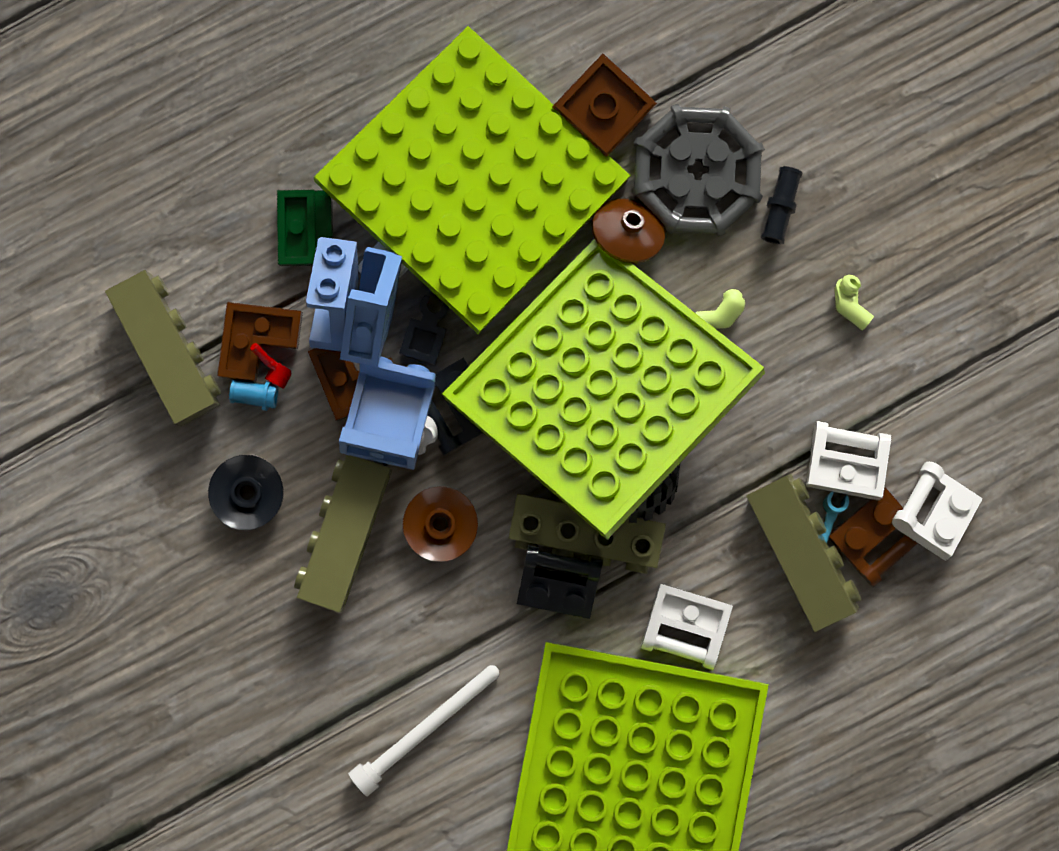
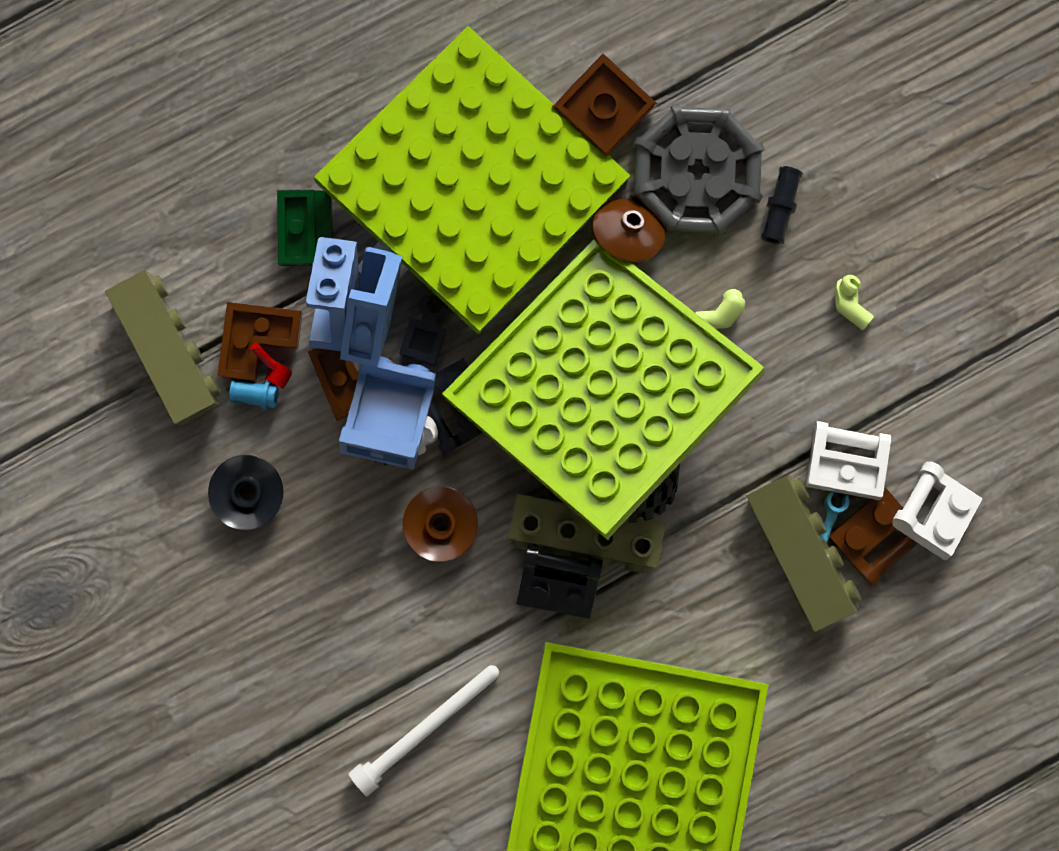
olive brick [294,455,392,613] -> none
white plate [641,584,733,670] -> none

